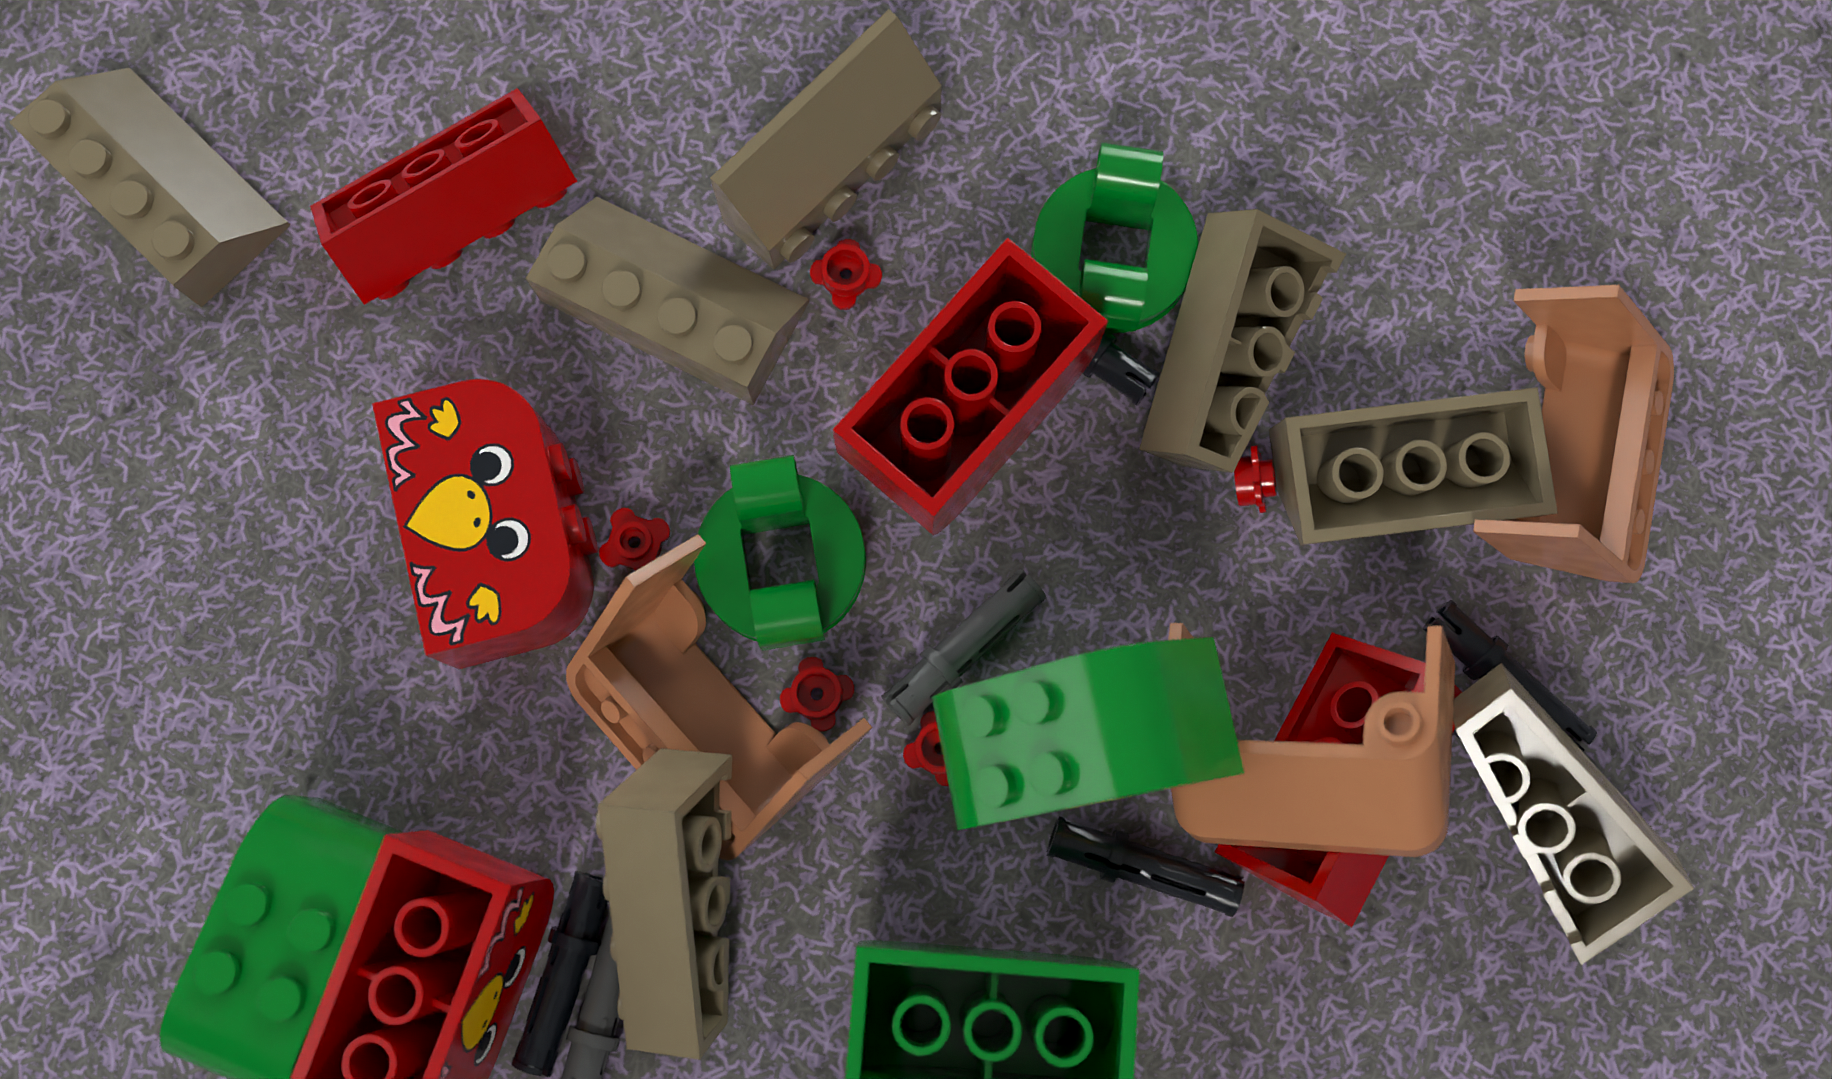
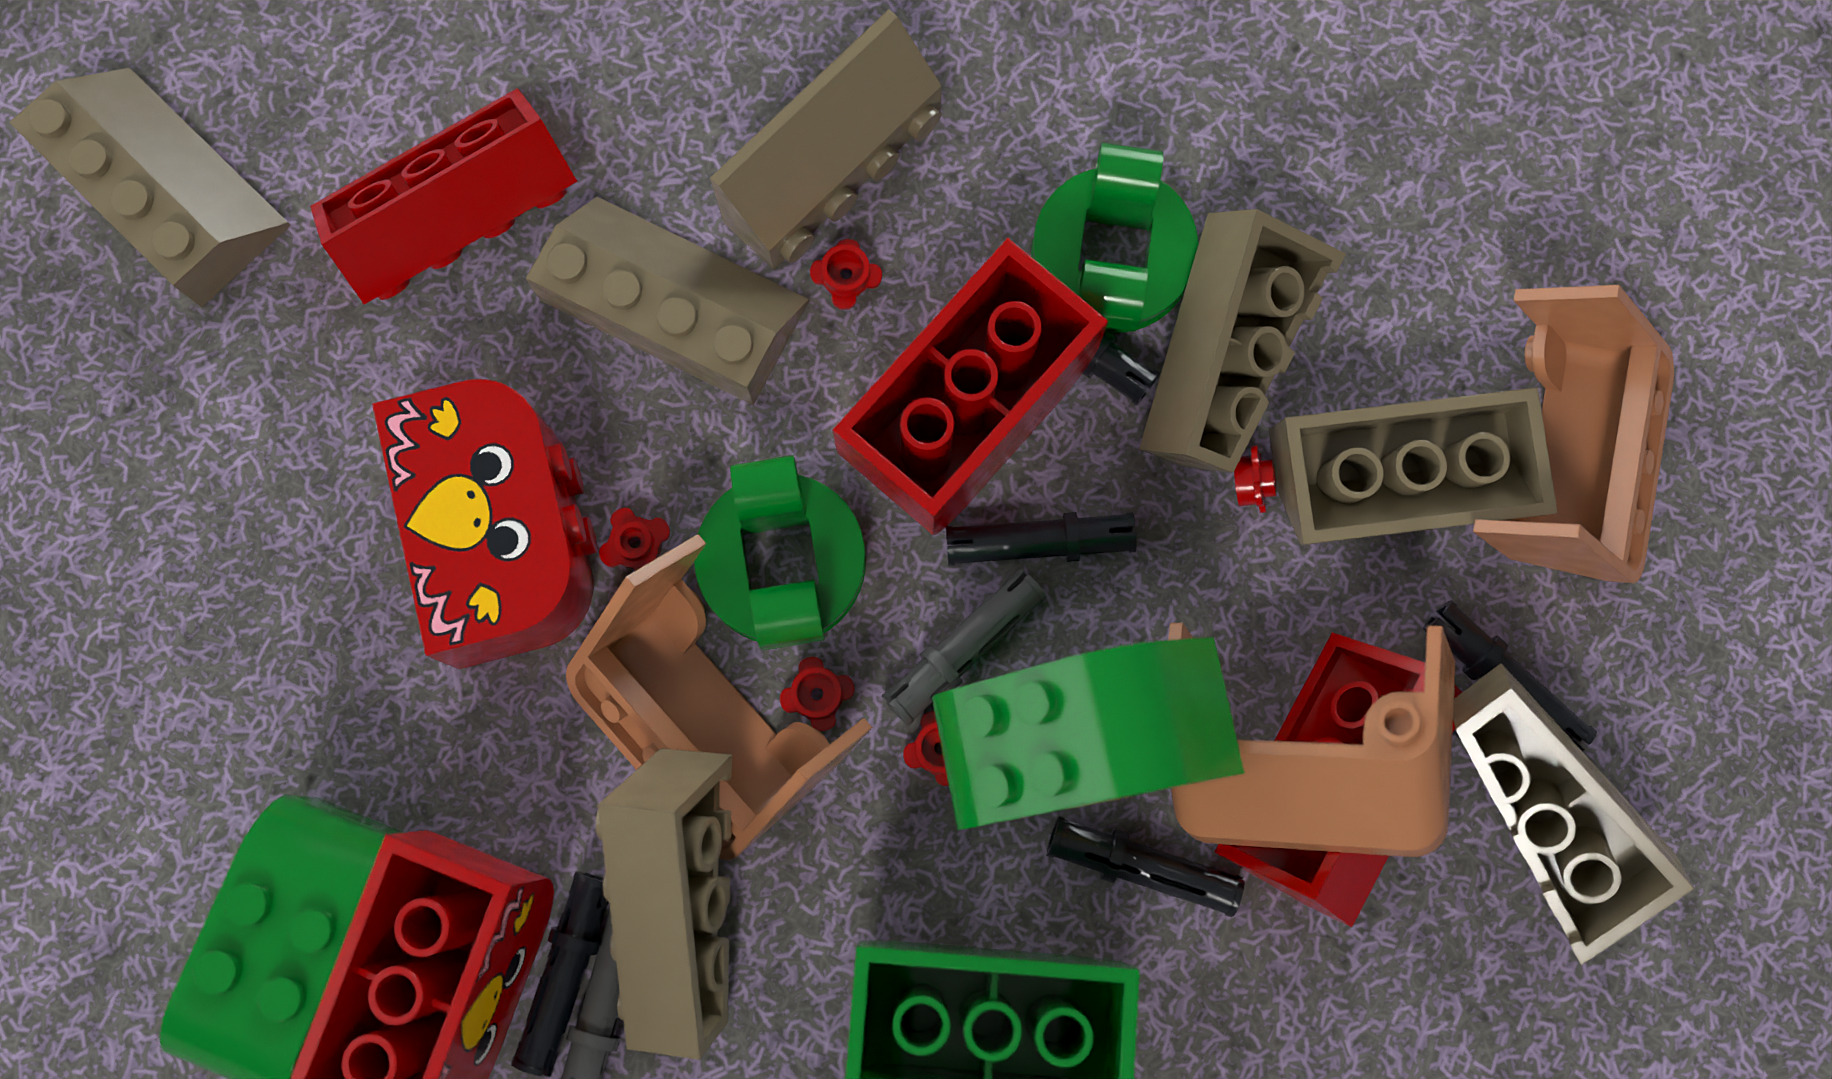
none -> black pin [946,512,1137,566]

